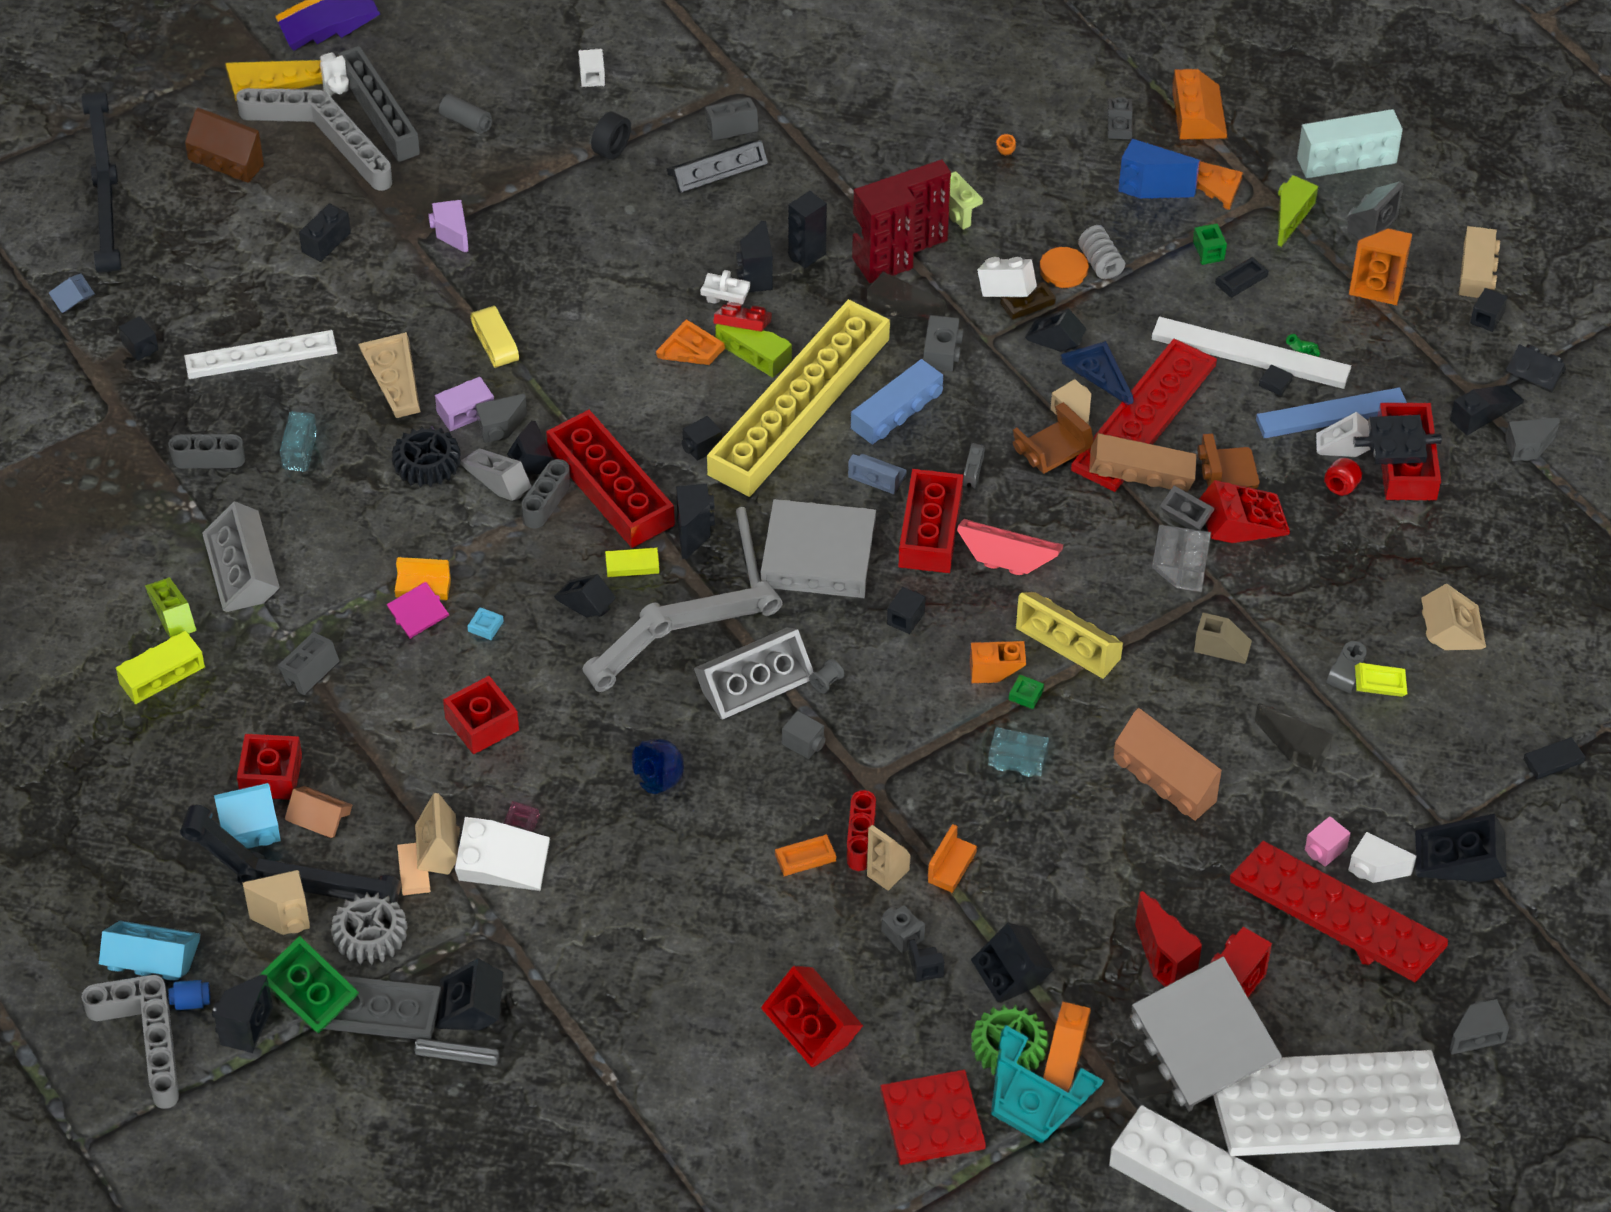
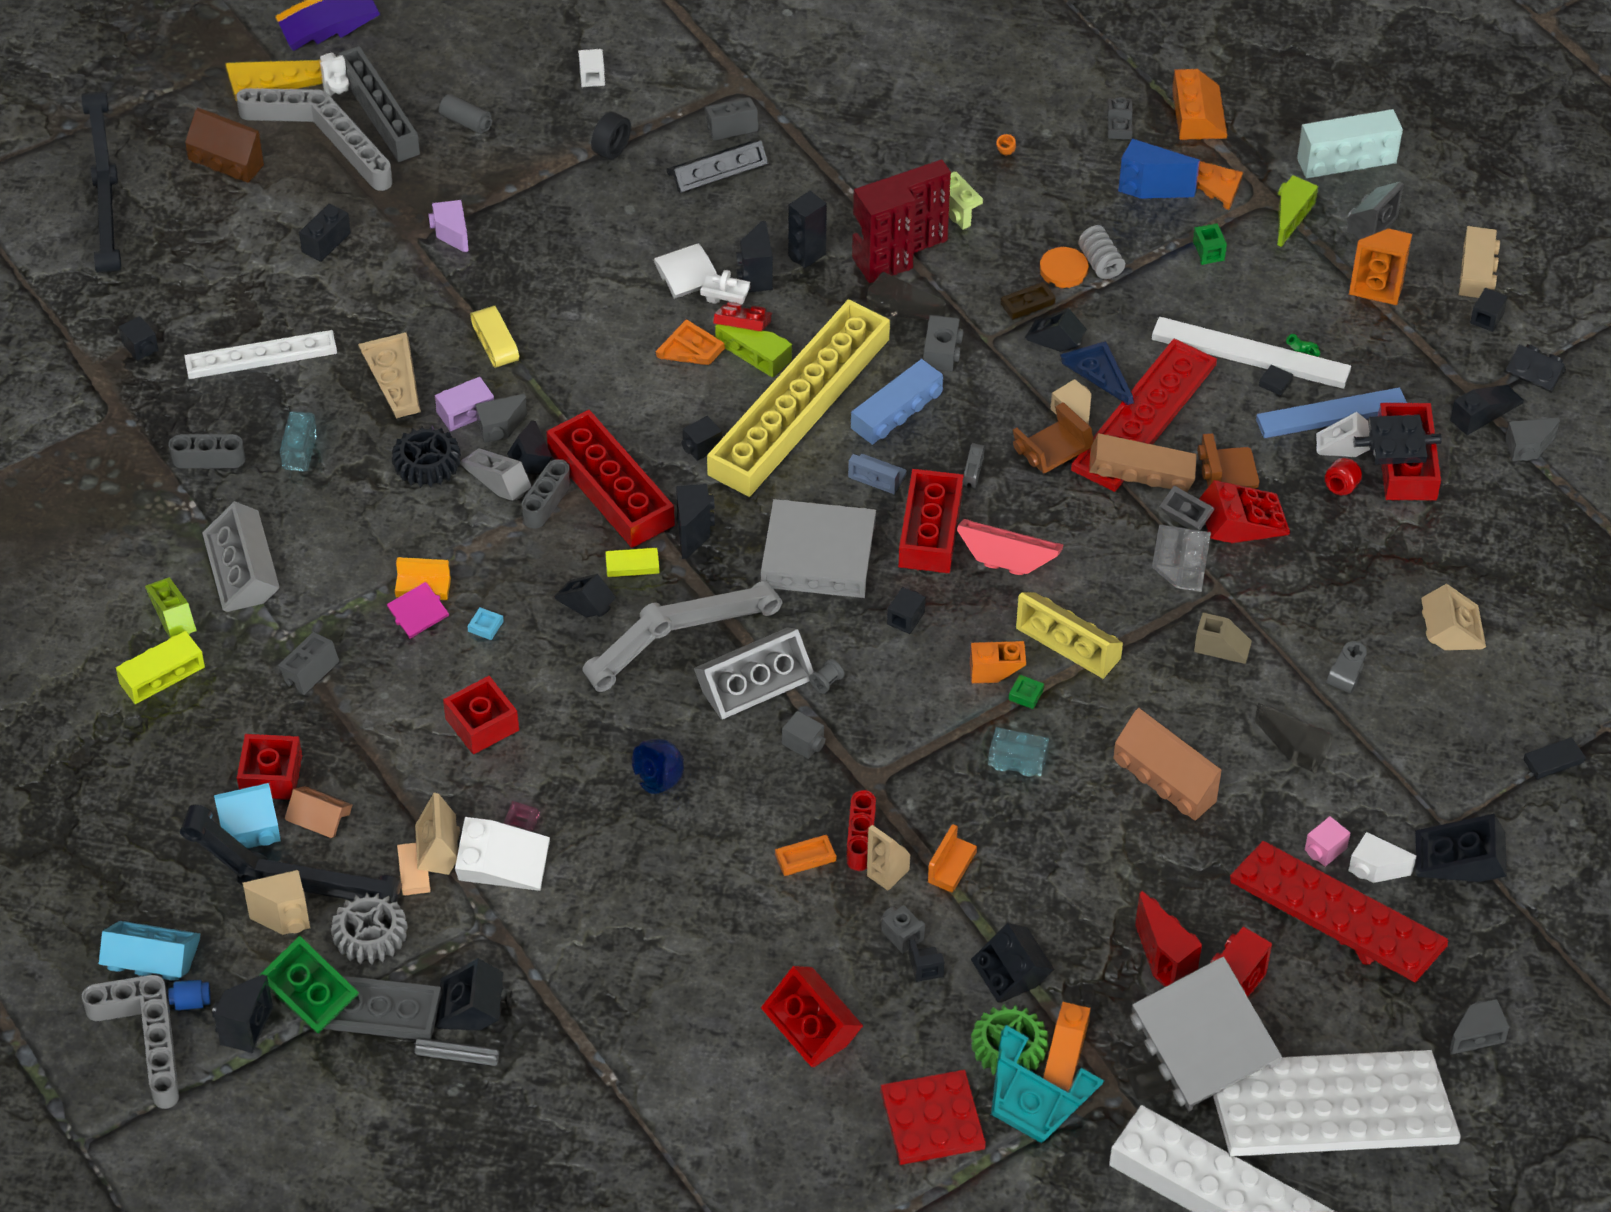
sand blue panel [49,273,95,313] -> none
light grey bar [736,507,760,588] -> none
white brick [978,257,1037,297] -> none
black tile [1215,257,1269,298] -> none
neon yellow tile [1355,663,1407,697] -> none
none -> white slope [654,243,717,299]

